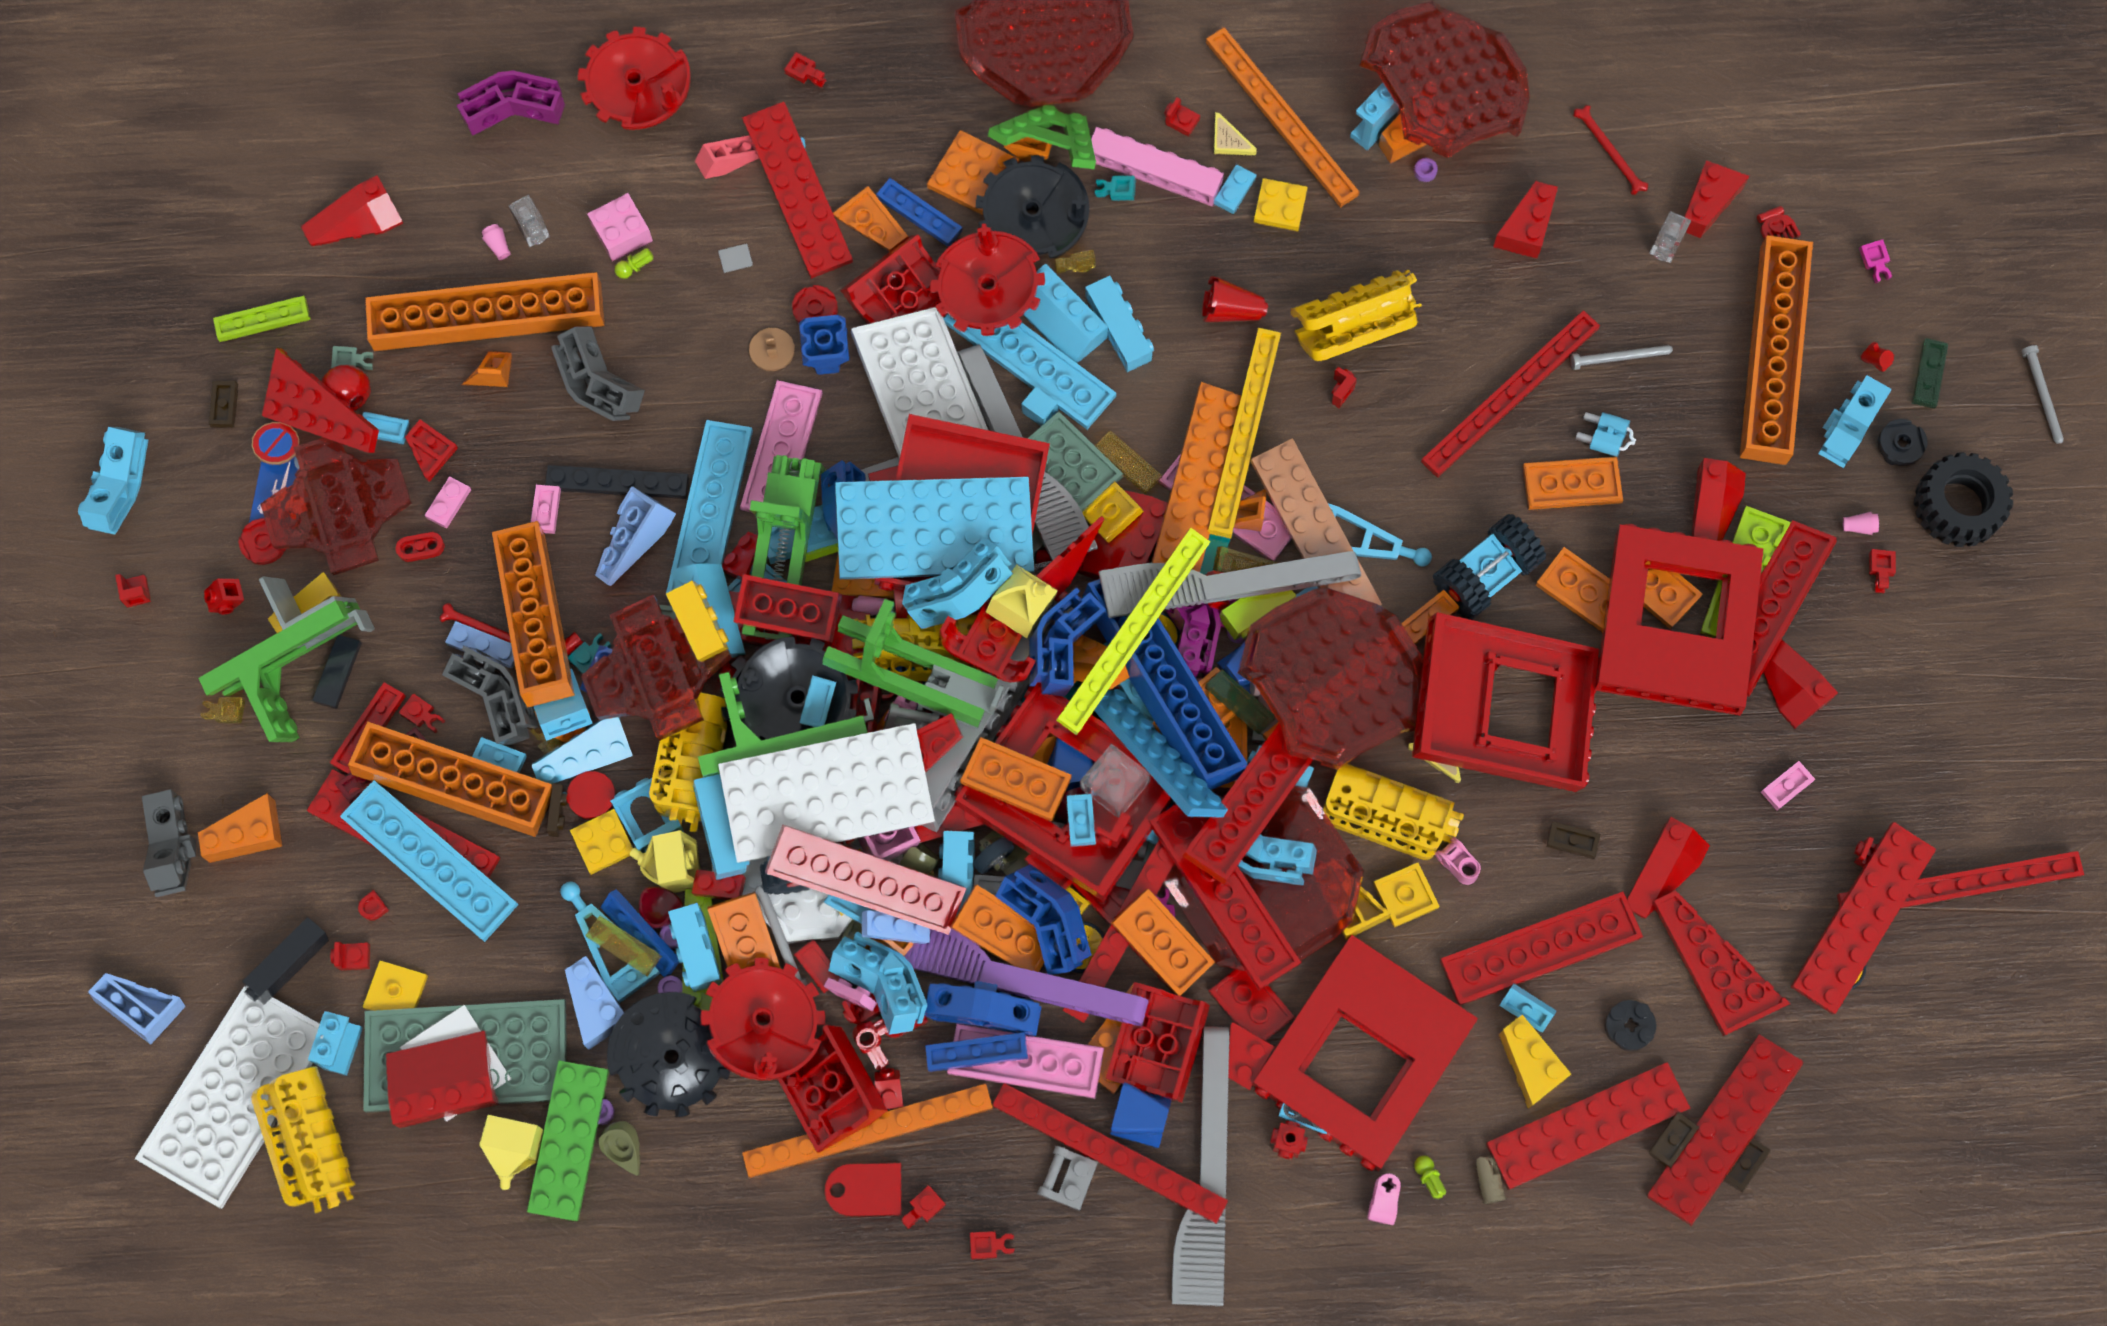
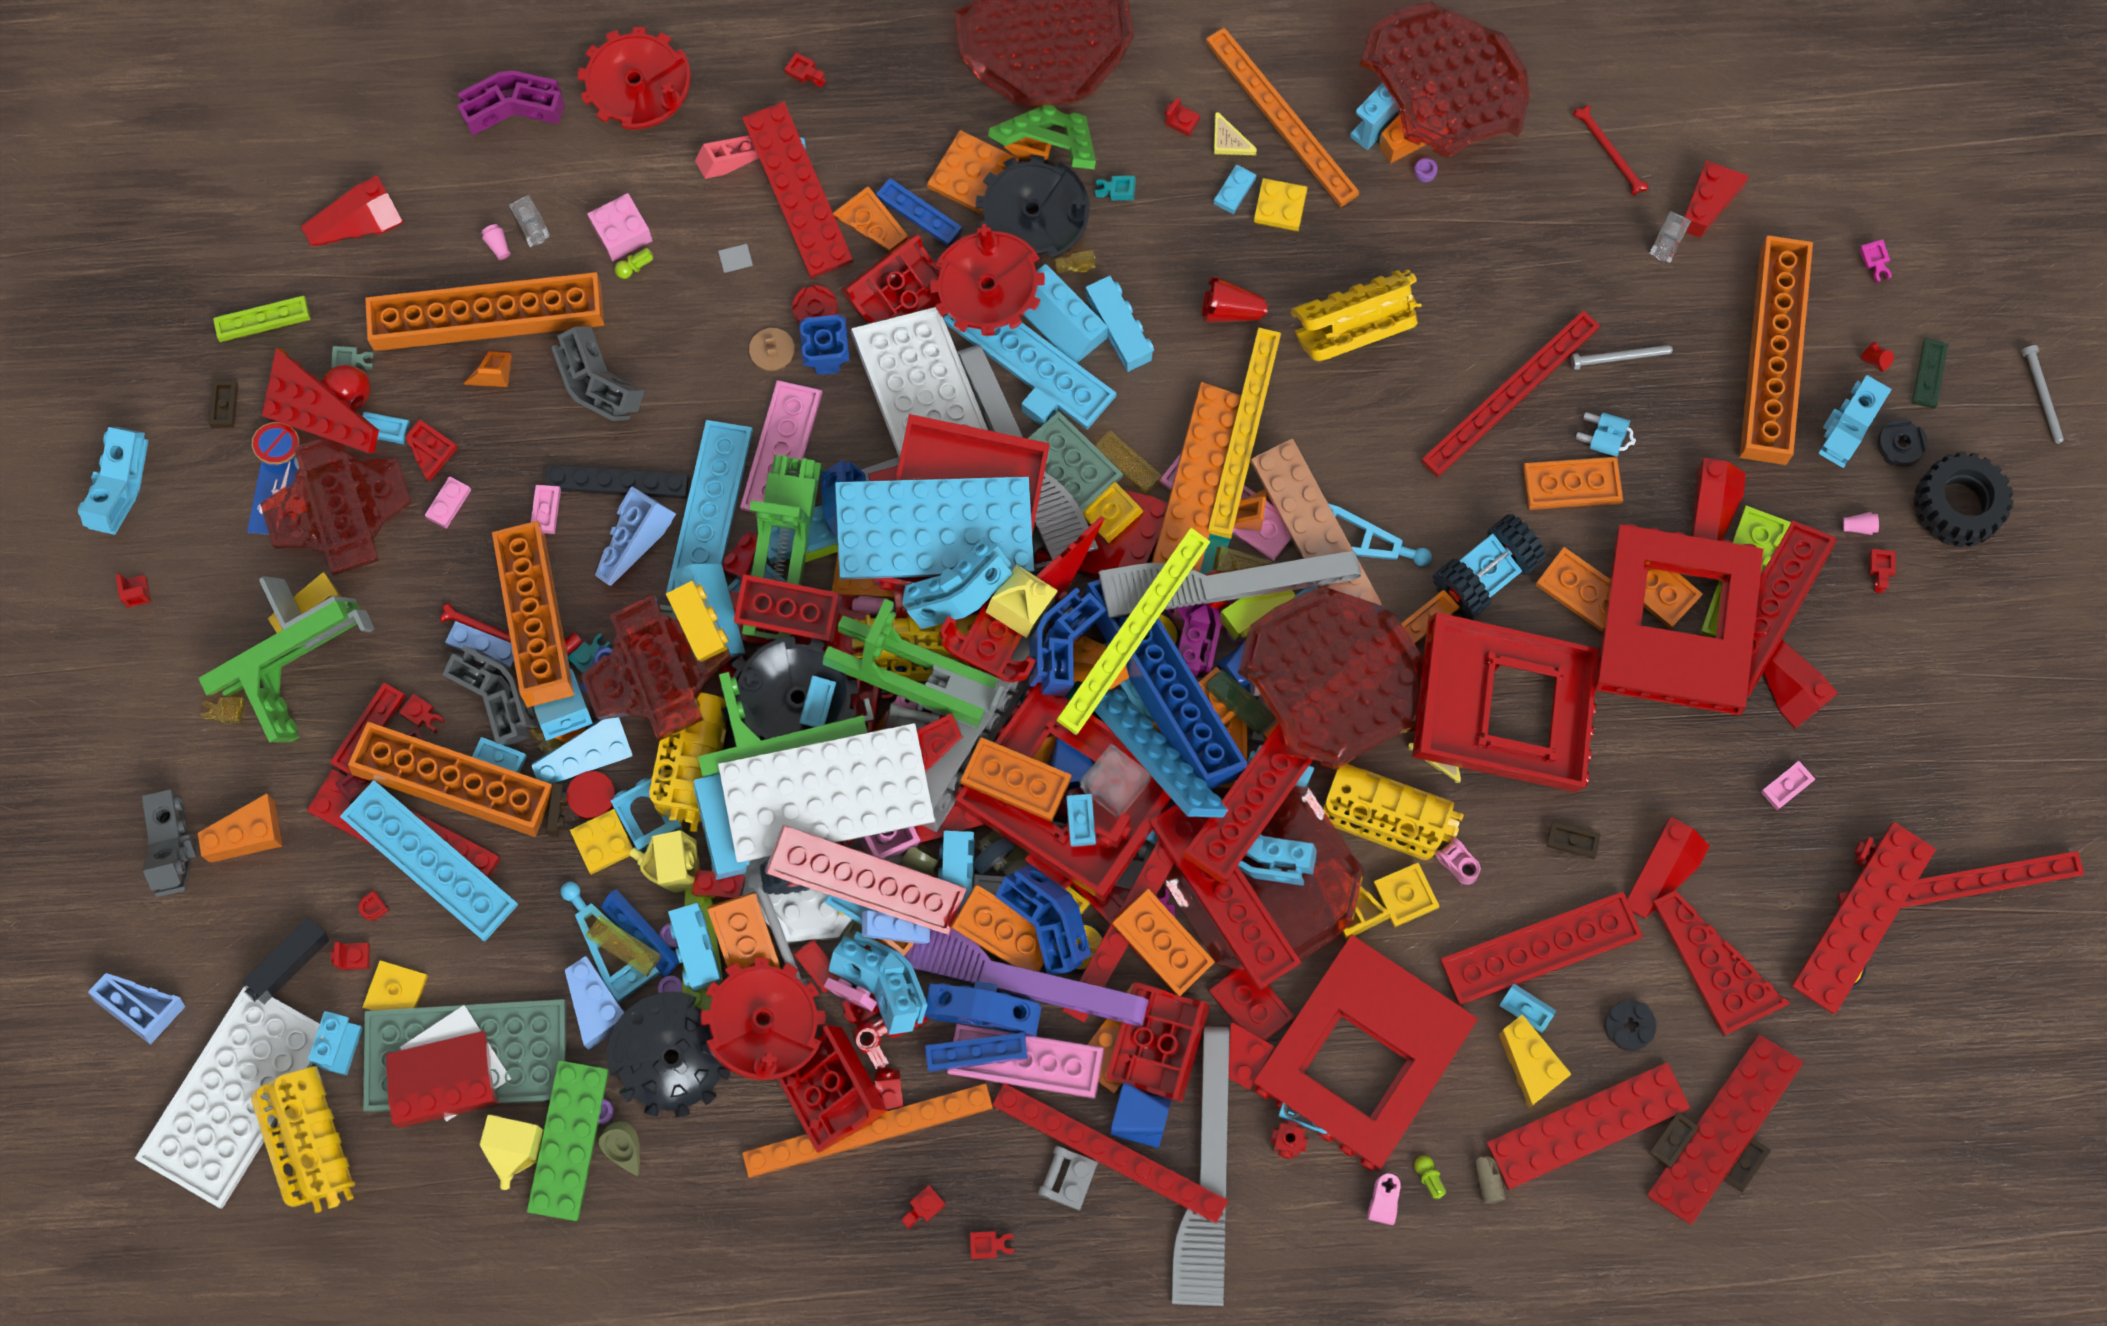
red brick [204,578,244,615] -> none
red tile [239,518,288,565] -> none
black tile [312,635,362,709] -> none
red plate [396,532,445,562] -> none
dark red helmet [639,886,683,928] -> none
red tile [825,1163,902,1217] -> none
bright pink brick [1091,127,1223,207] -> none
red bracket [1331,367,1357,408] -> none
red wedge [1493,181,1558,259] -> none
red piece [1757,206,1801,240] -> none

